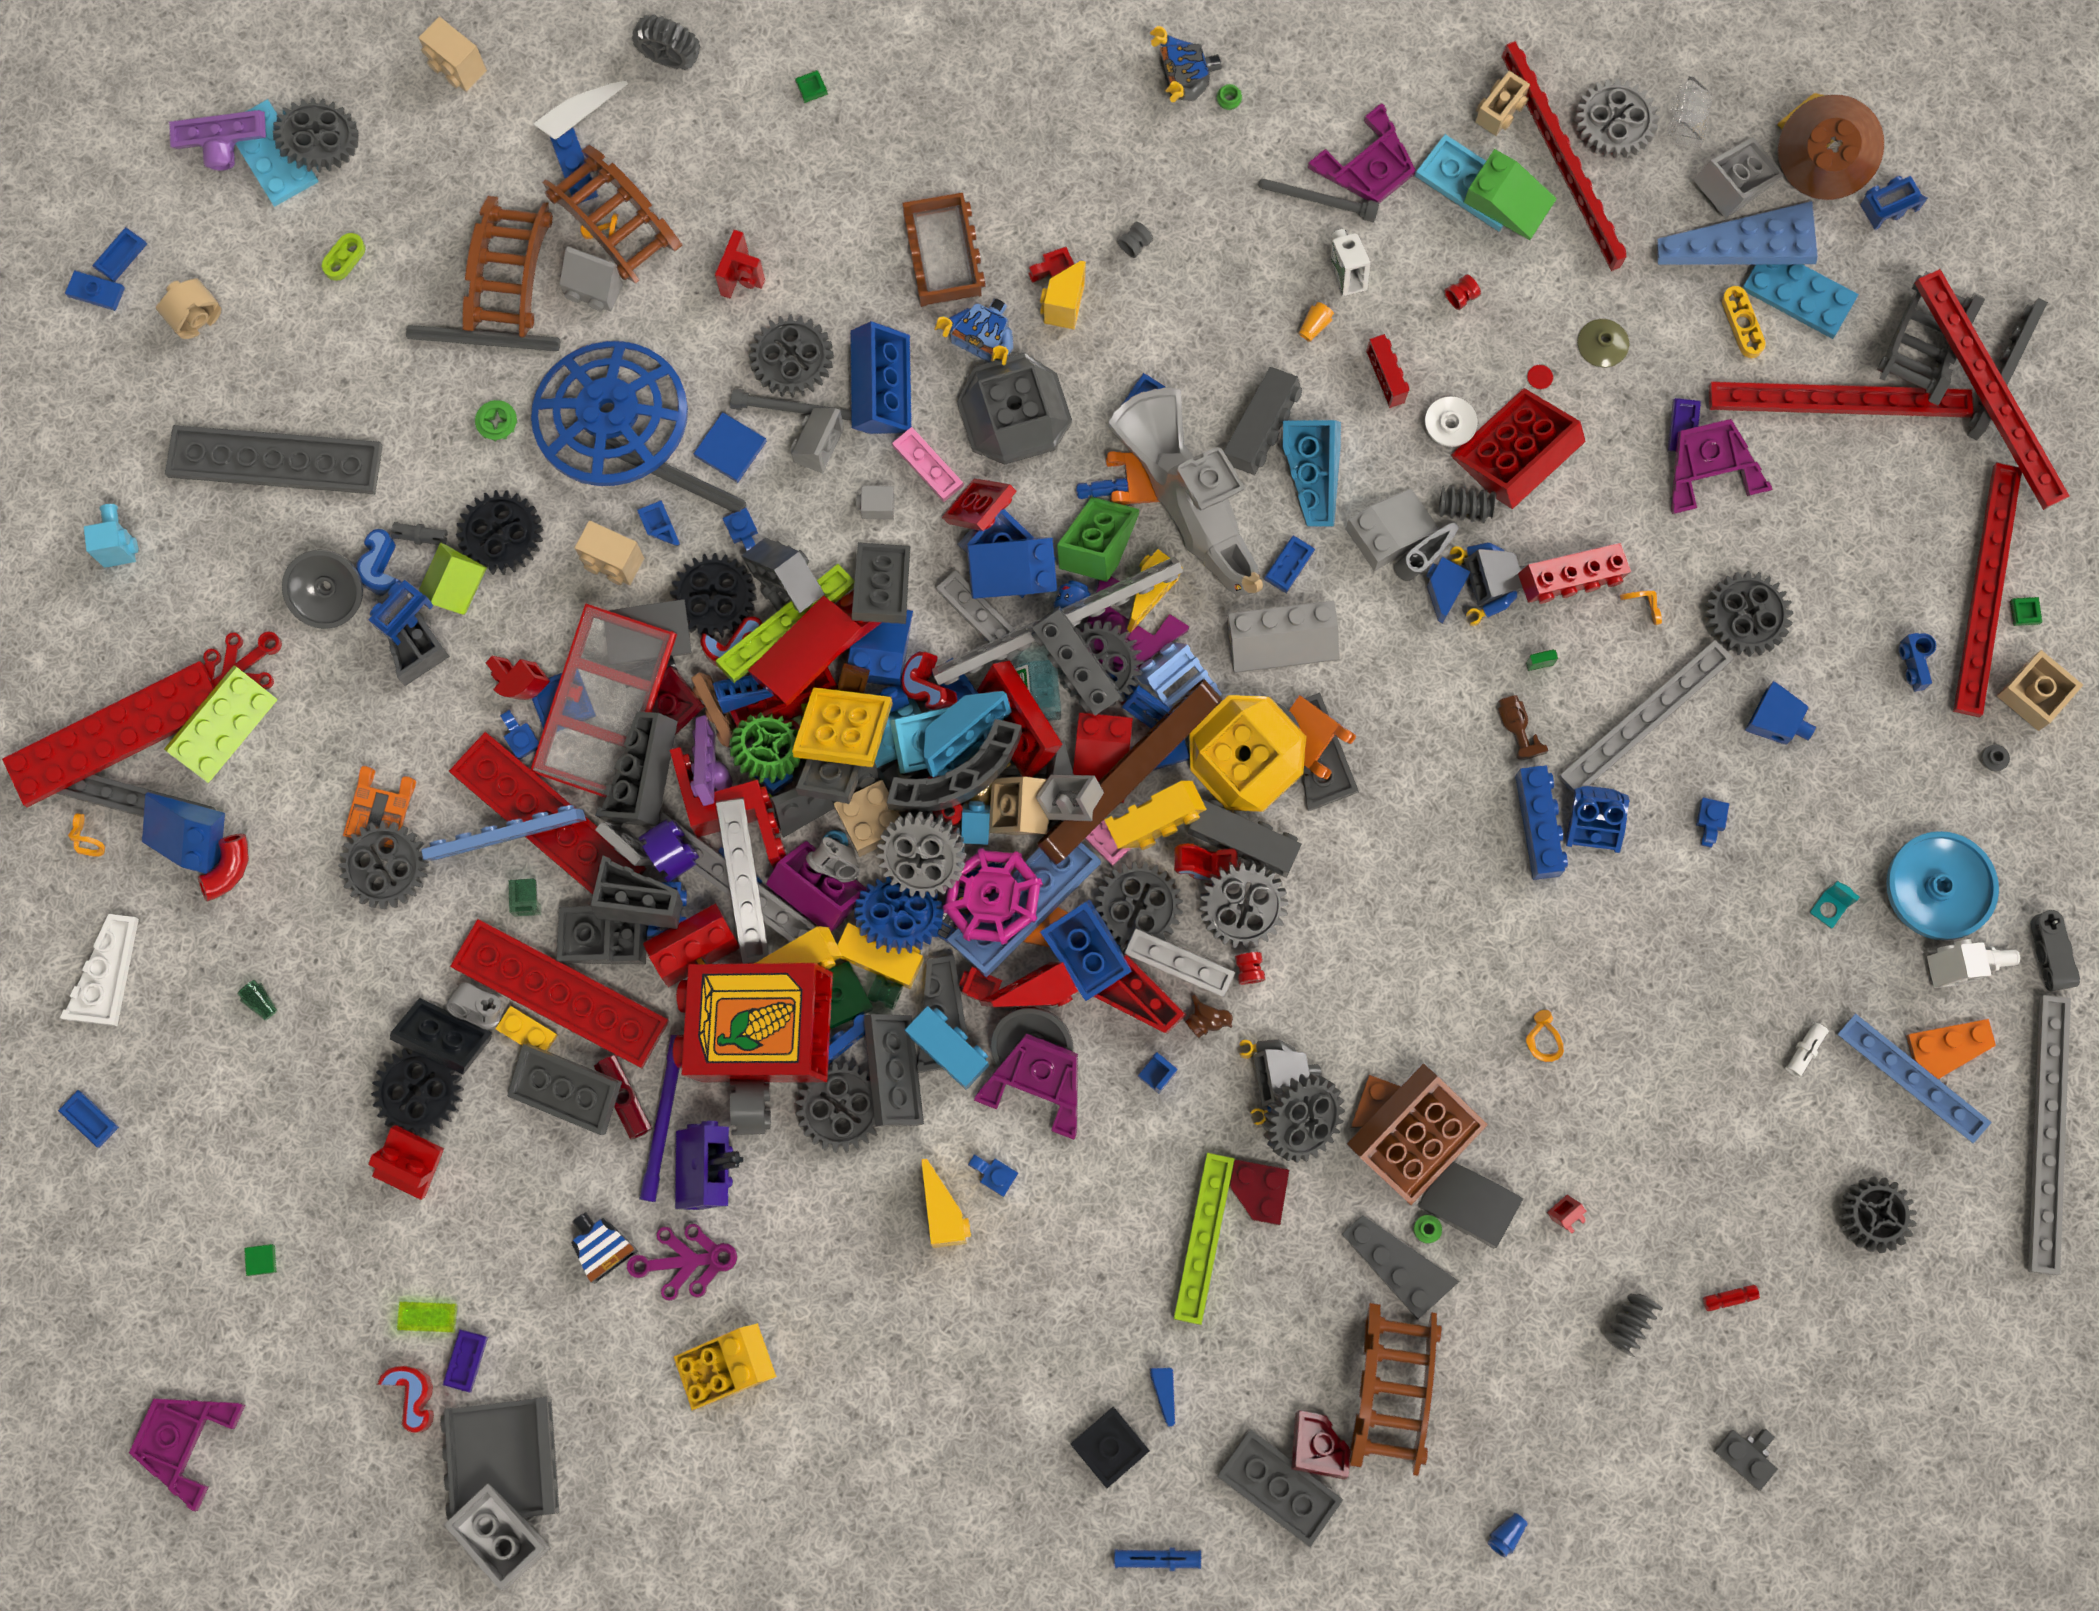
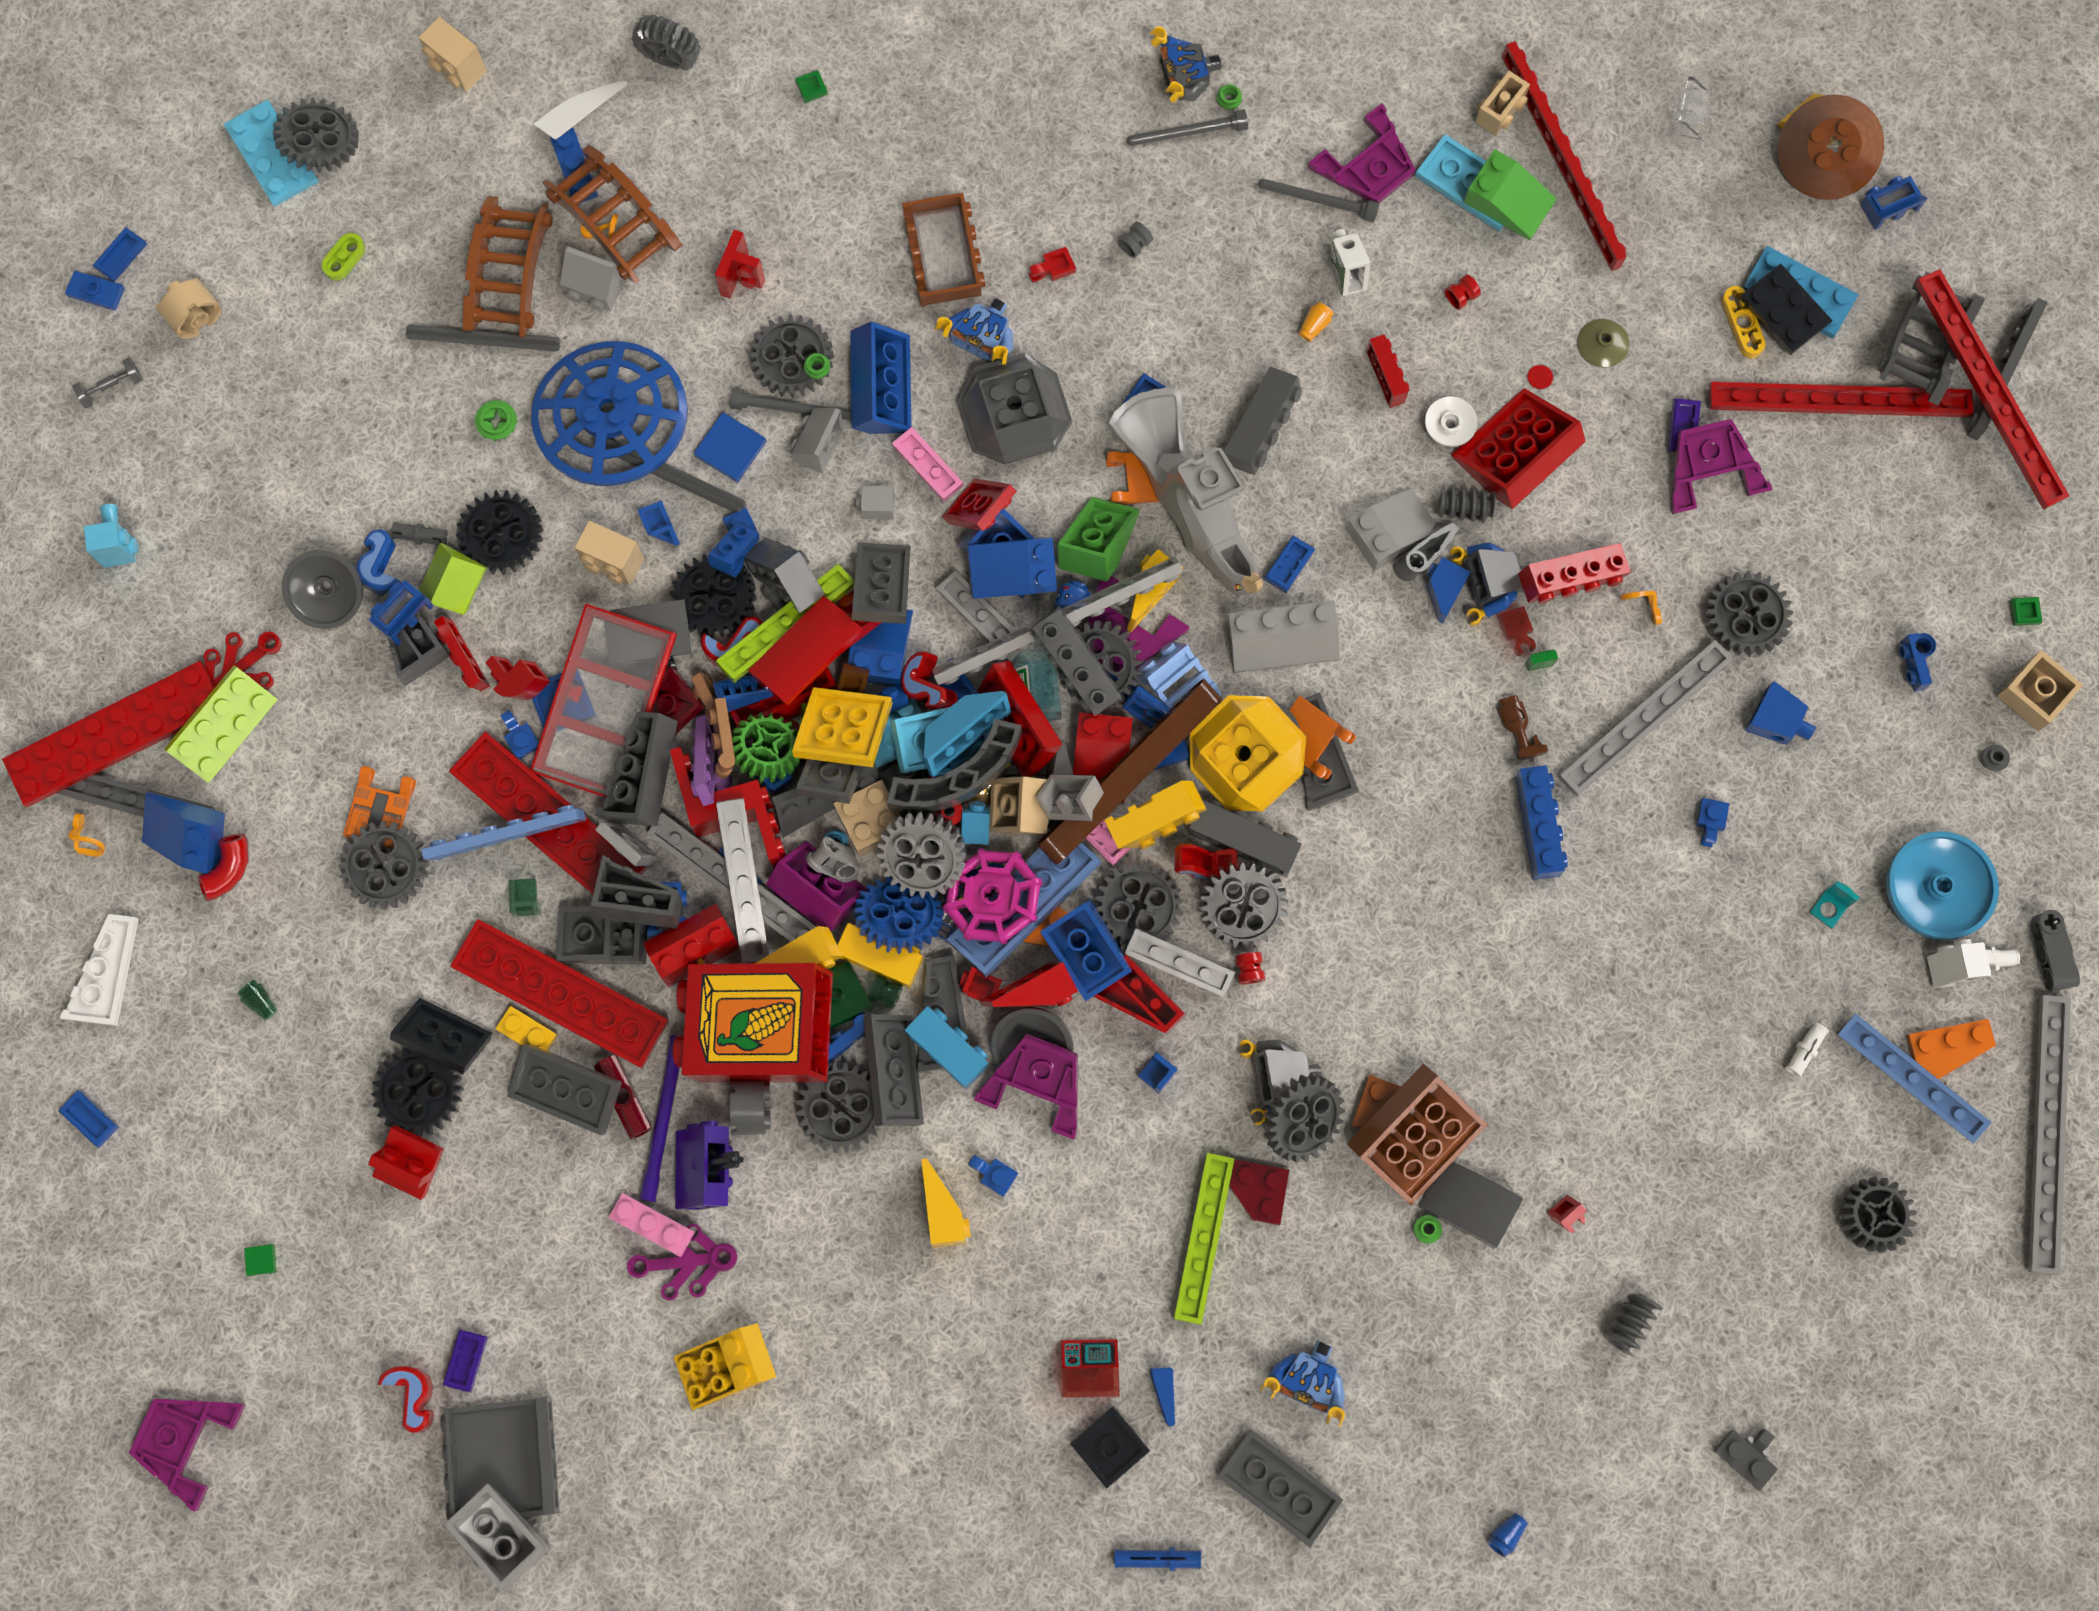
dark grey plate [165,425,383,495] -> none
medium lavender plate [169,110,266,170] -> none
clear neon green plate [397,1302,458,1333] -> none
light grey piece [446,982,501,1030] -> none
torso [571,1212,638,1284] -> none
dark purple brick [638,819,700,883] -> none
yellow slope [1040,261,1086,330] -> none
blue axle [1076,478,1128,499] -> none
reddish brown animal [1185,994,1233,1038] -> none
dark azure wedge [1283,420,1341,527] -> none
plate [1291,1410,1351,1480] -> none
dark grey wing [1341,1215,1460,1320] -> none
dark orange fence [1350,1303,1442,1476] -> none
light orange piece [1526,1010,1564,1062] -> none
blue slope [1566,786,1630,853] -> none
light grey gear [1574,78,1659,159] -> none
medium blue wing [1657,201,1818,265] -> none
light grey slope [1693,137,1785,218] -> none
red axle [1703,1285,1760,1311] -> none
red plate [1953,462,2022,718] -> none
none -> dark grey wheel [72,357,143,409]
none -> red plate [433,616,490,691]
none -> bright pink plate [608,1193,695,1257]
none -> blue plate [708,523,759,577]
none -> medium nougat plate [708,698,735,779]
none -> bright green plate [804,353,830,379]
none -> slope [1061,1339,1120,1398]
none -> dark grey piece [1127,109,1248,146]
none -> torso [1259,1341,1345,1427]
none -> clear red plate [1498,606,1536,657]
none -> black plate [1739,263,1833,356]

